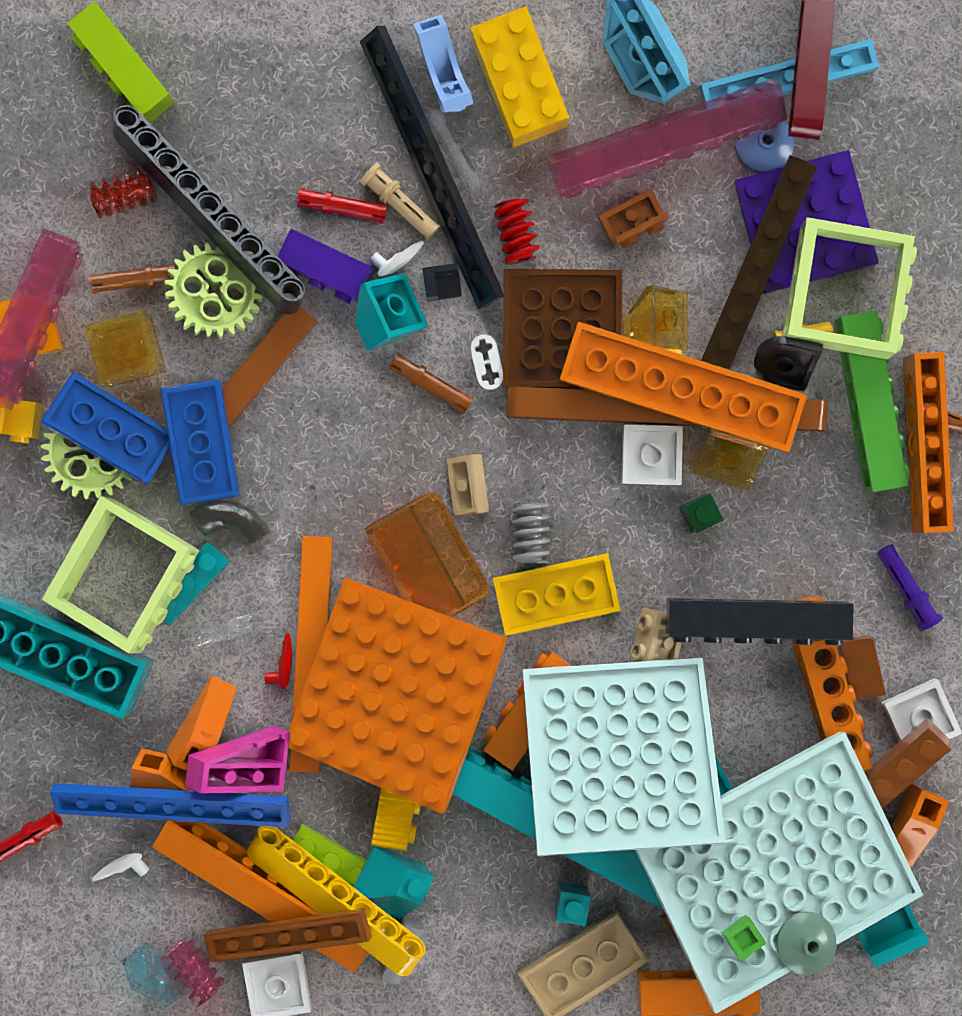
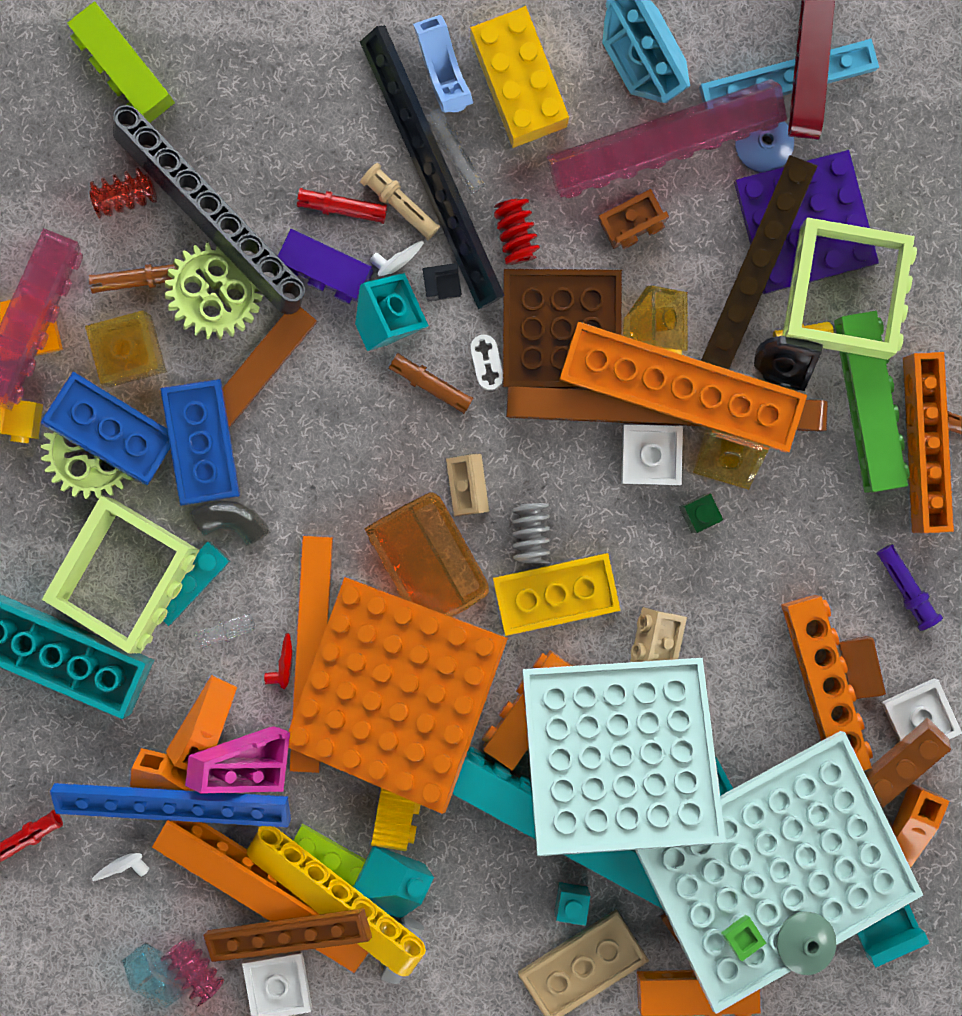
black brick [666,598,854,645] -> none

